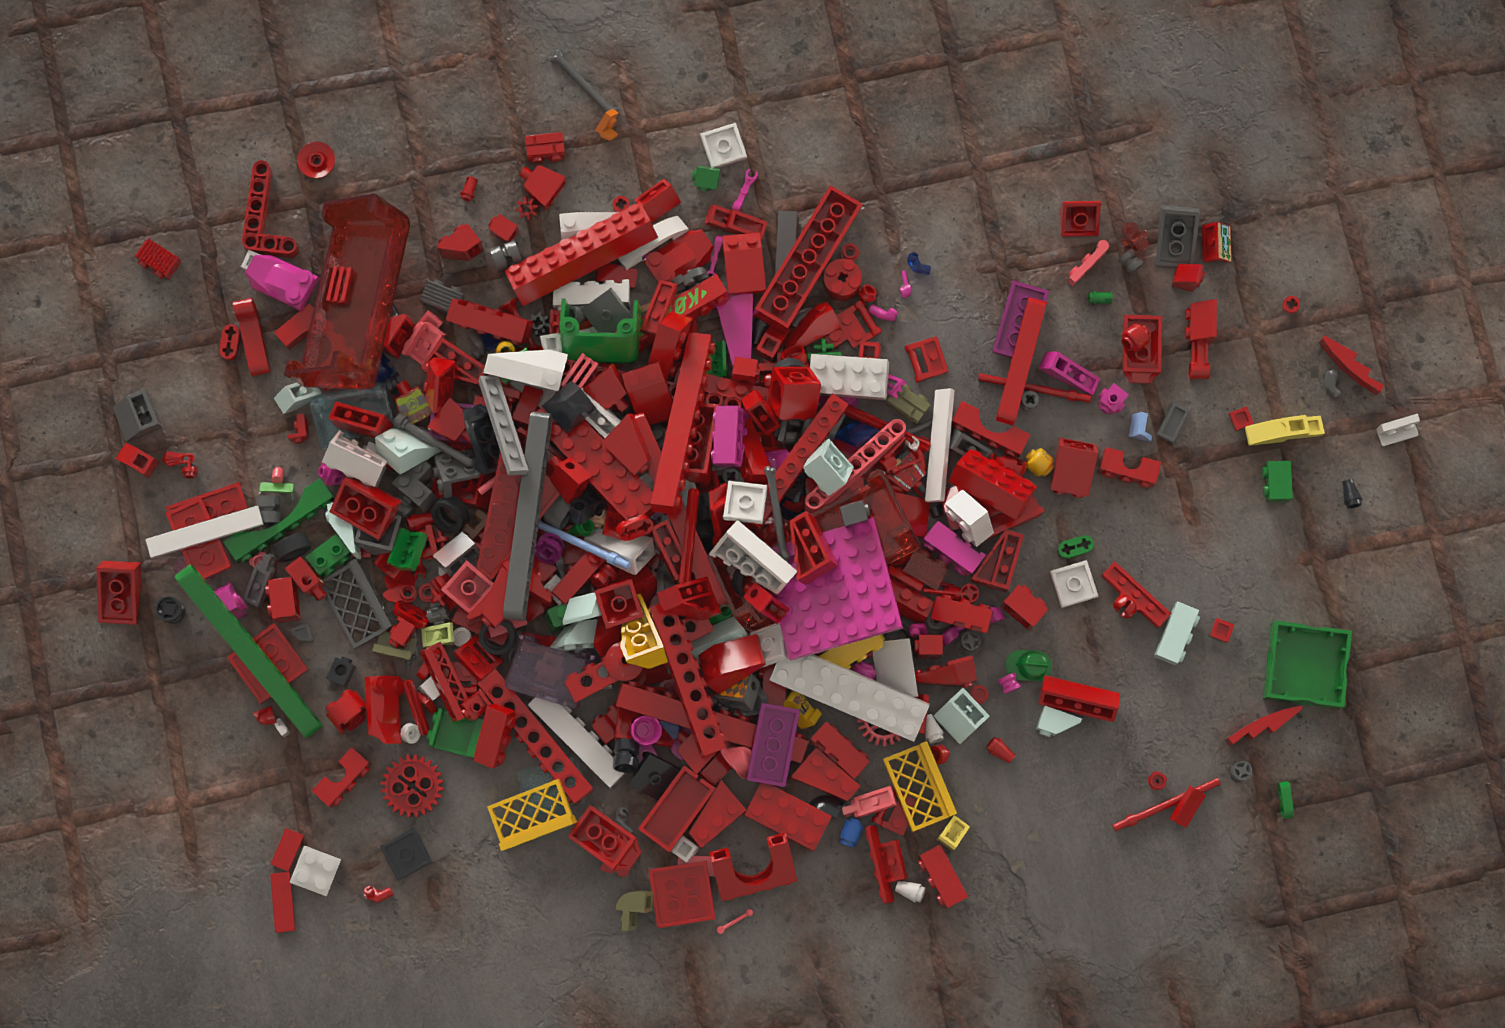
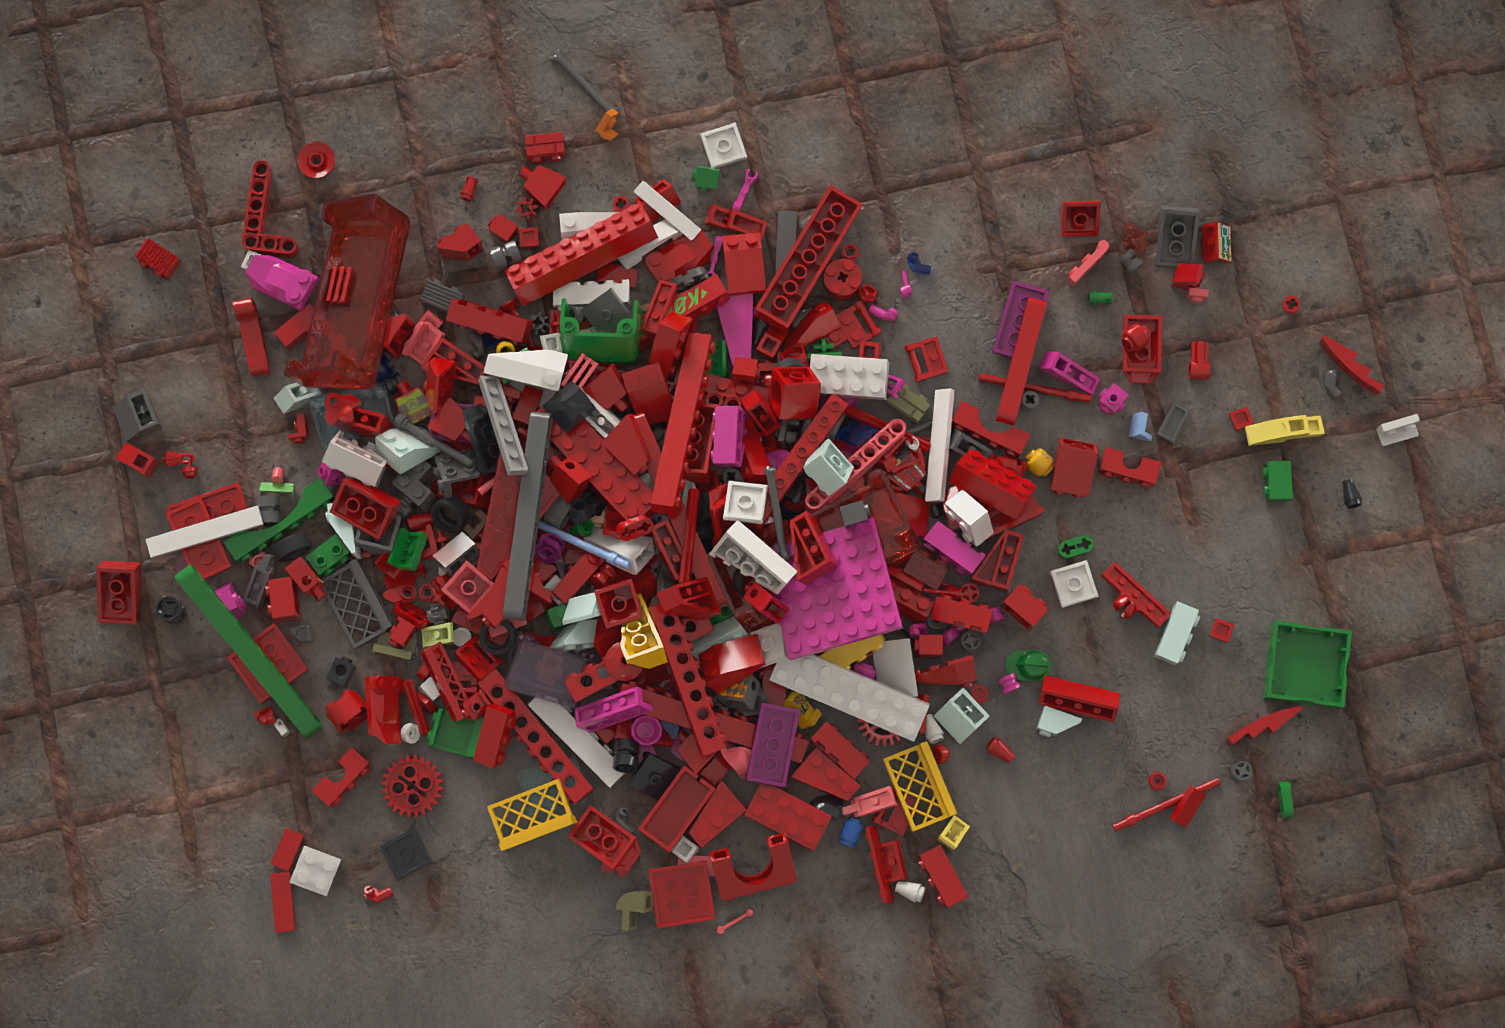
red beam [219,324,241,361] -> none
red slope [1185,299,1217,345] -> none
none -> red plate [324,393,361,426]
none -> red plate [519,227,539,249]
none -> dark pink fence [575,687,653,733]
none -> white sticker [634,181,701,240]
none -> coral plate [1186,287,1209,303]

